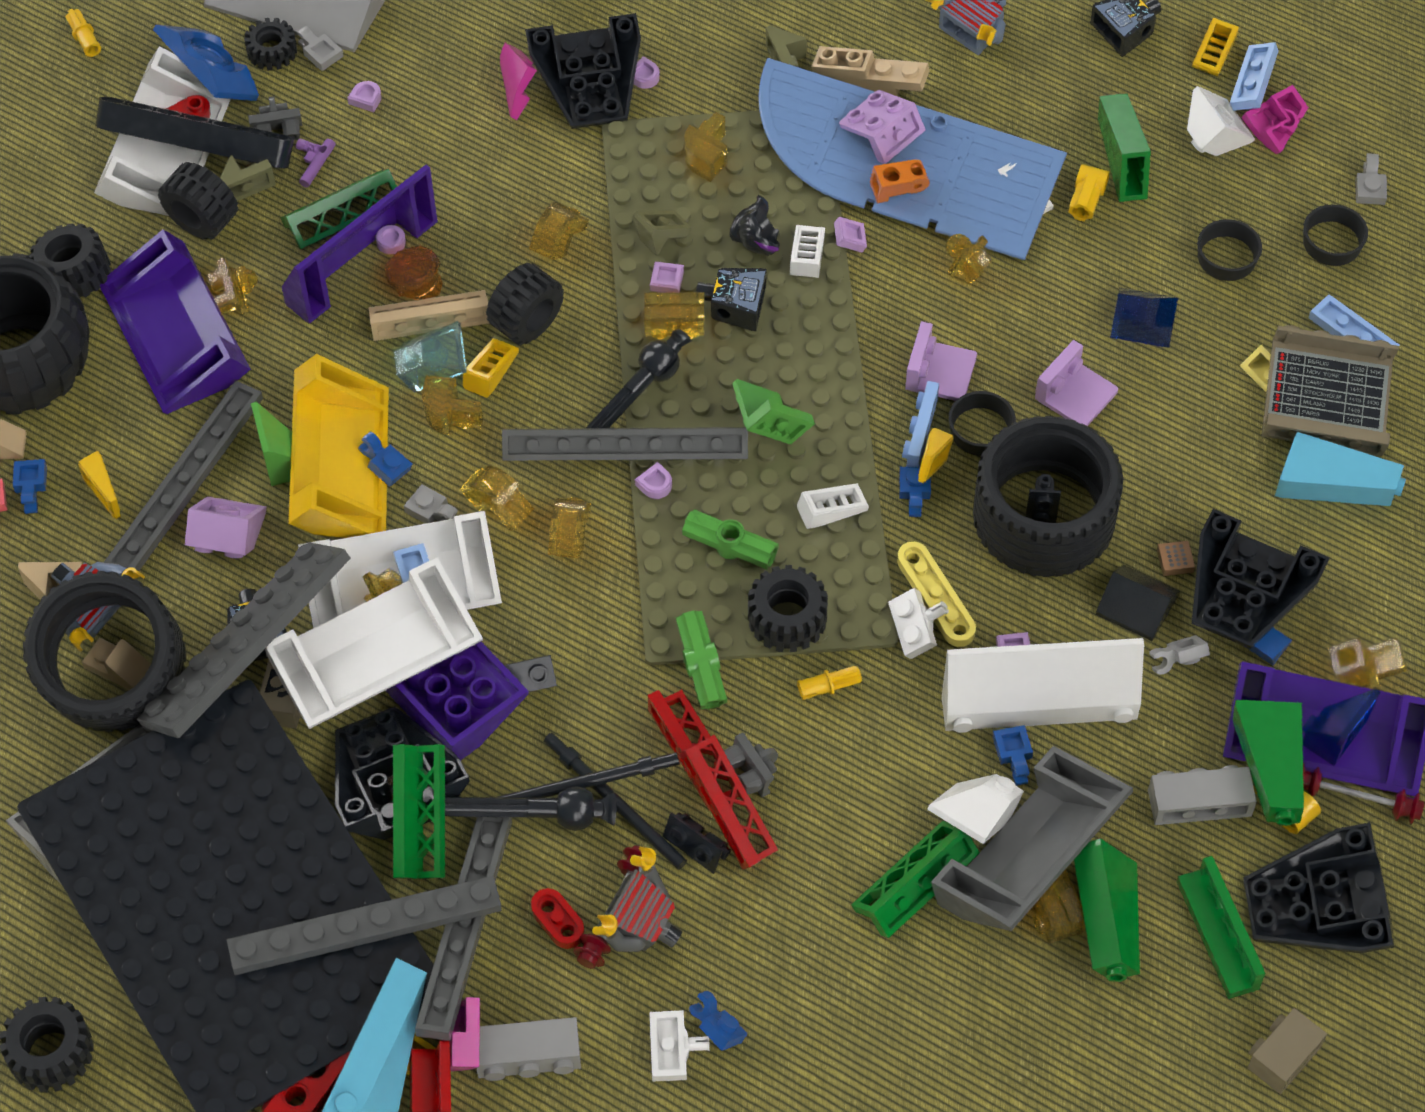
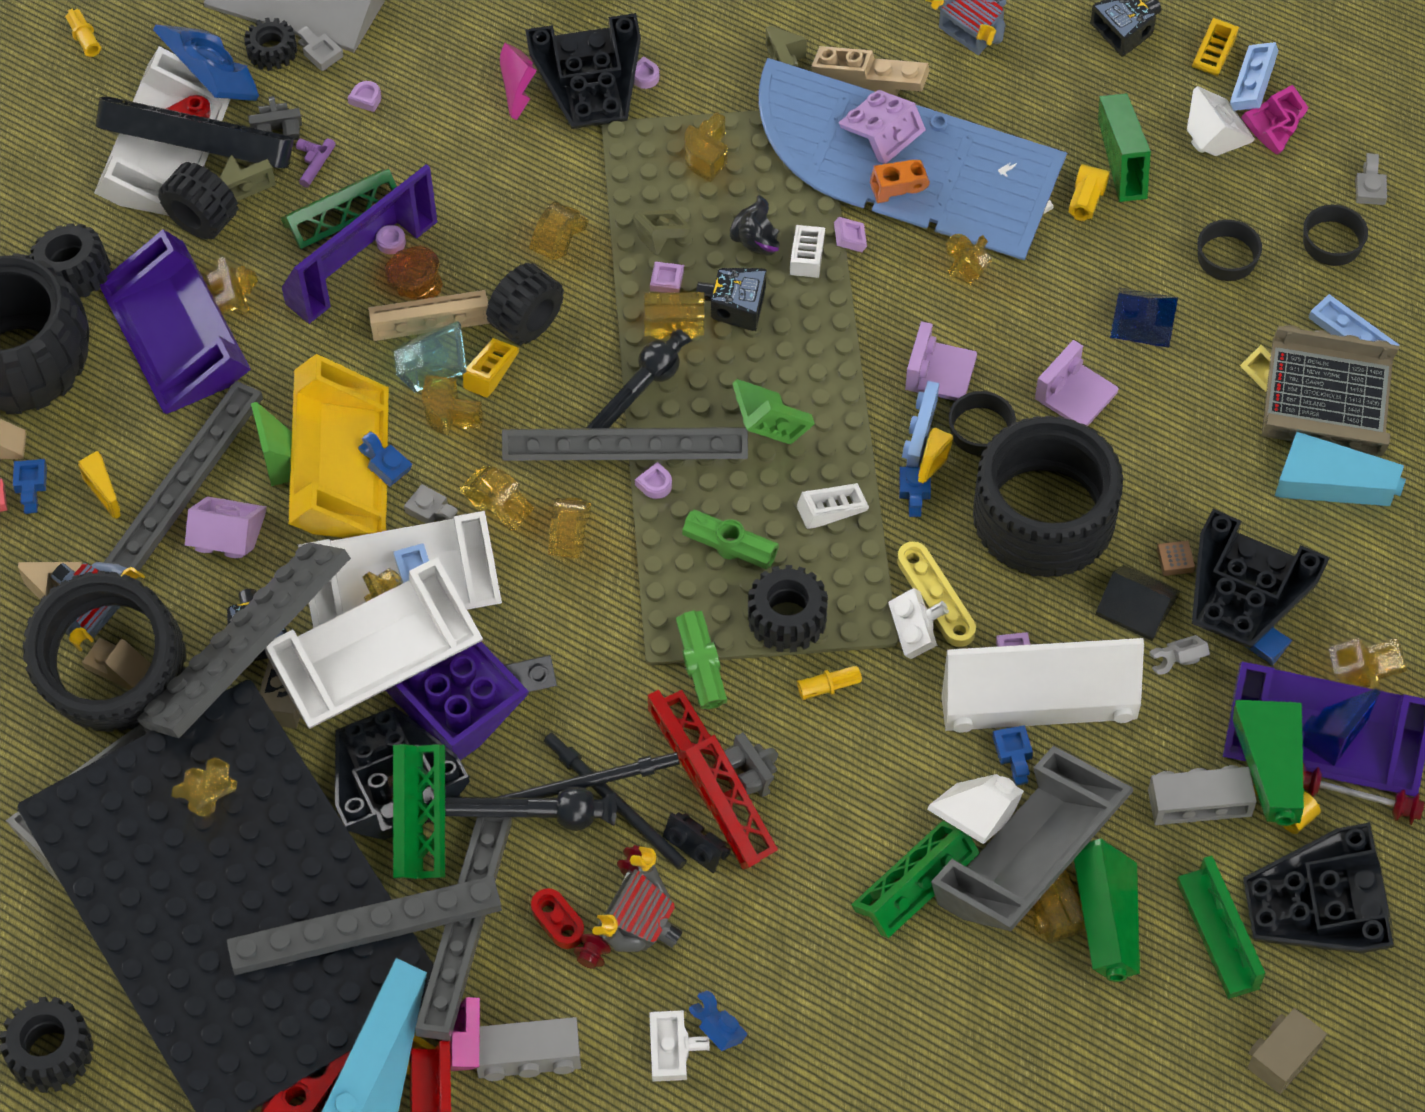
black hinge [1025,474,1061,523] -> none
none -> clear yellow hips [171,757,237,817]

